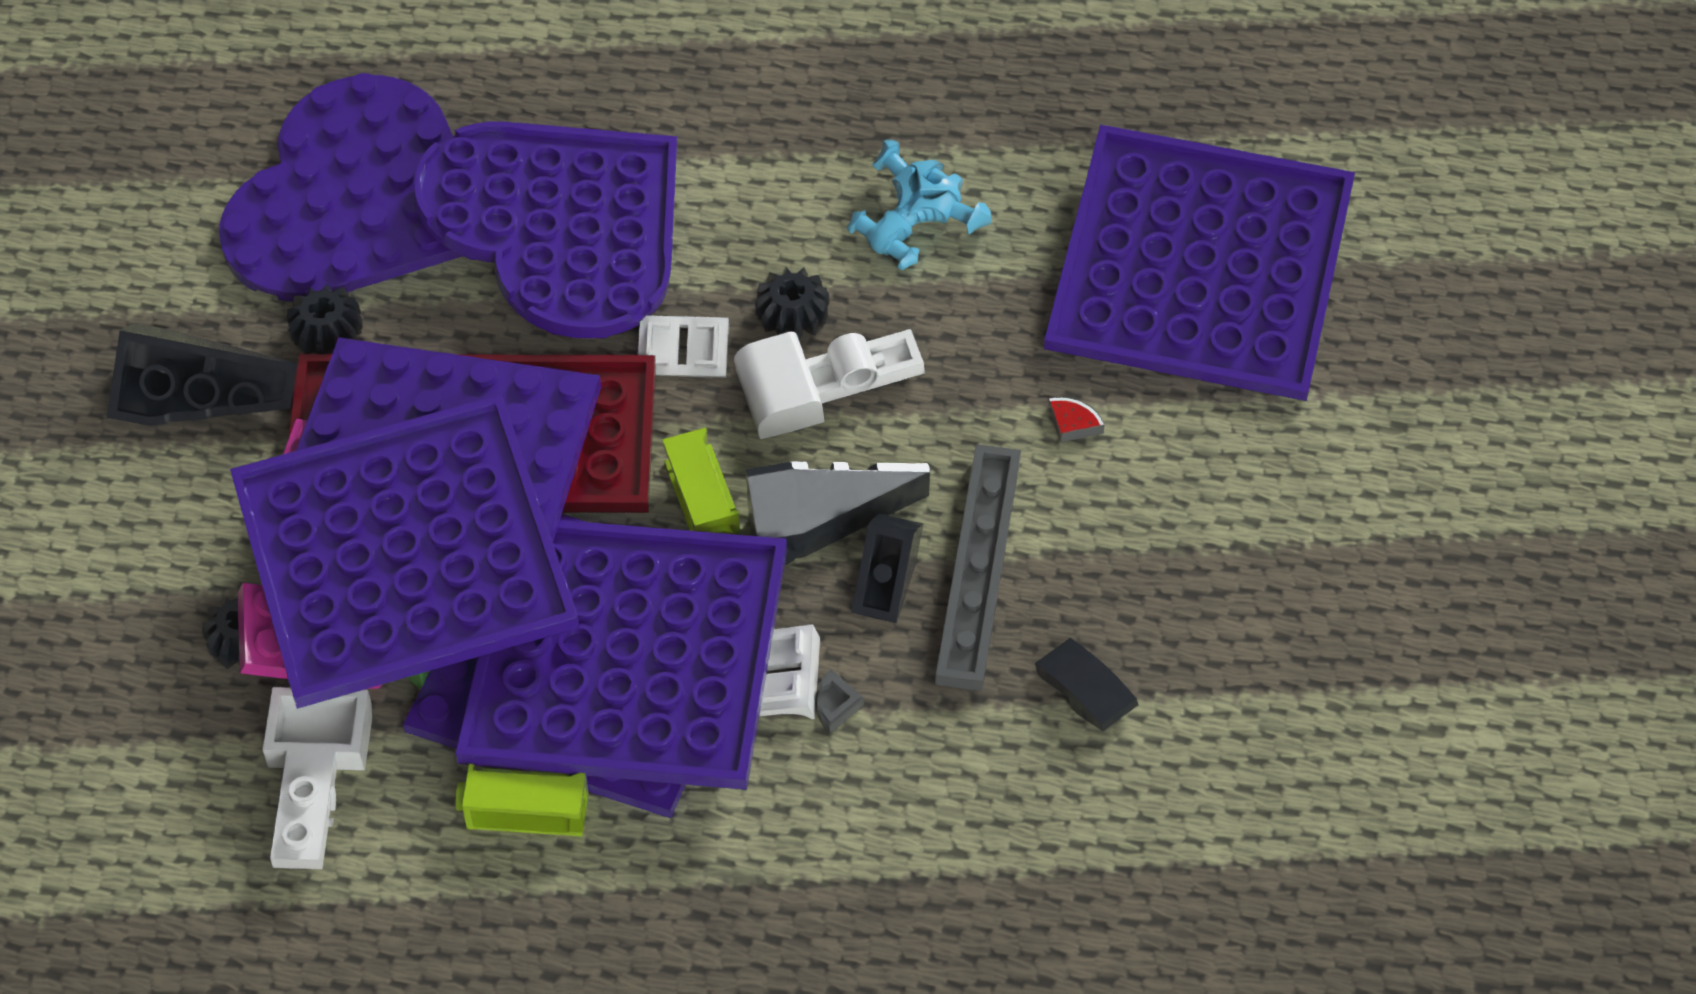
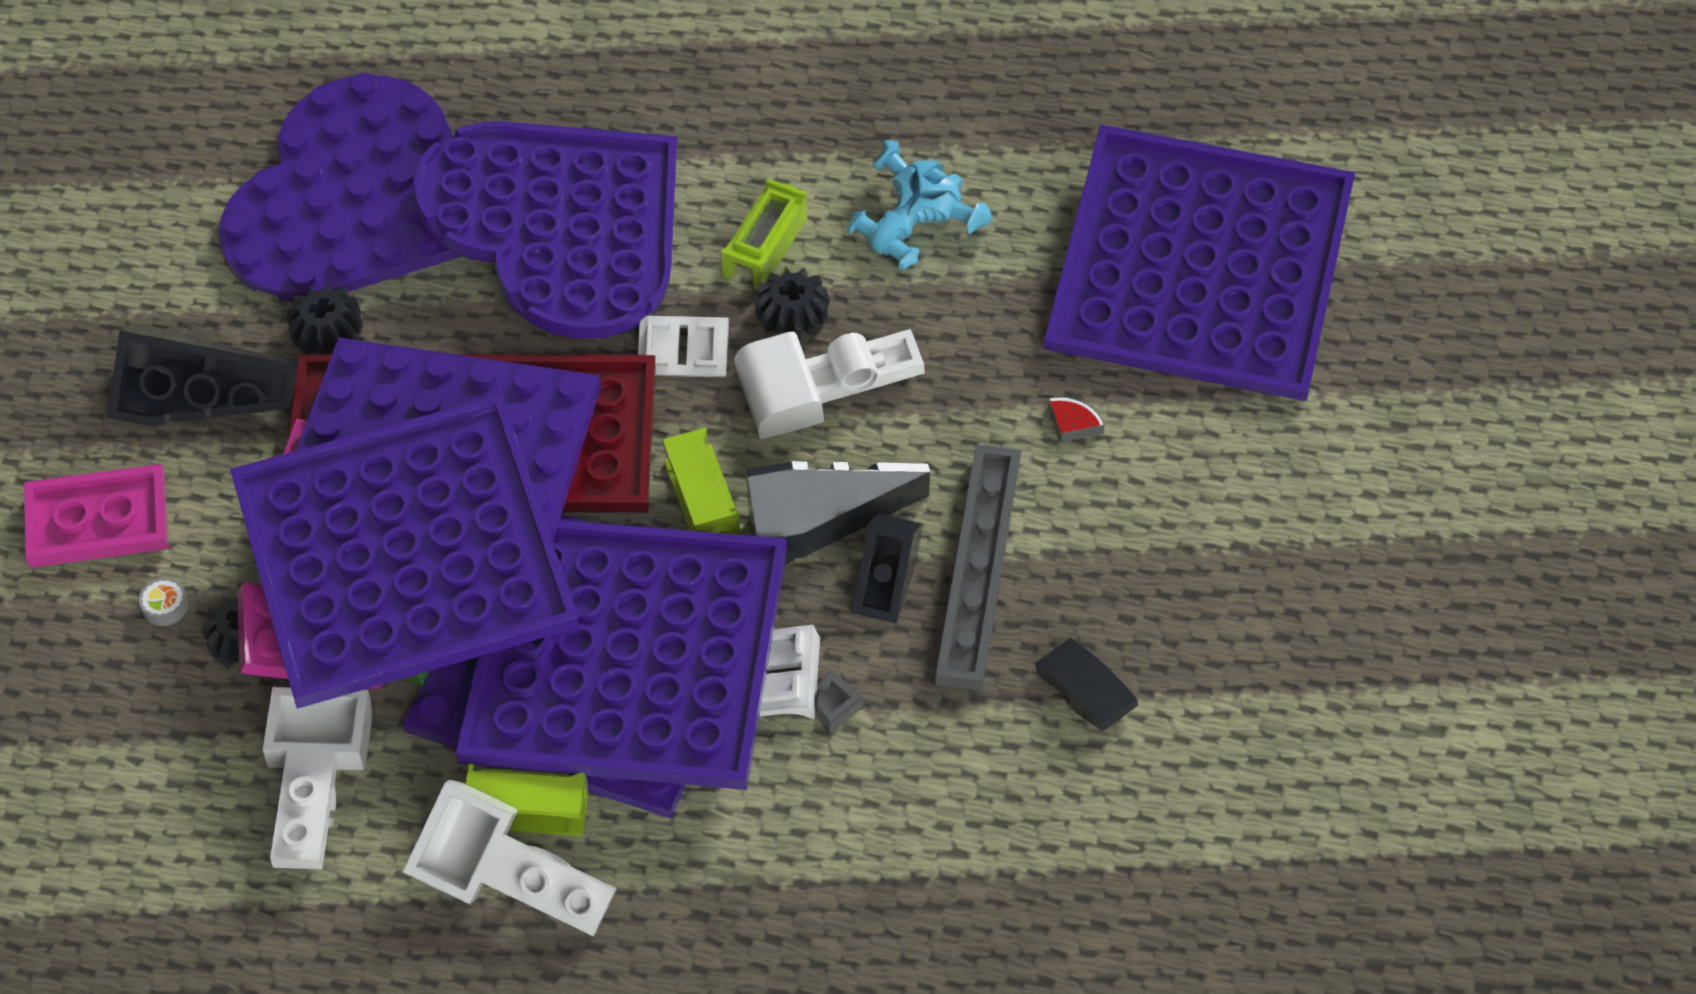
none -> dark pink plate [24,464,169,568]
none -> tile [139,578,189,626]
none -> white plate [403,780,616,936]
none -> lime window [721,179,807,290]

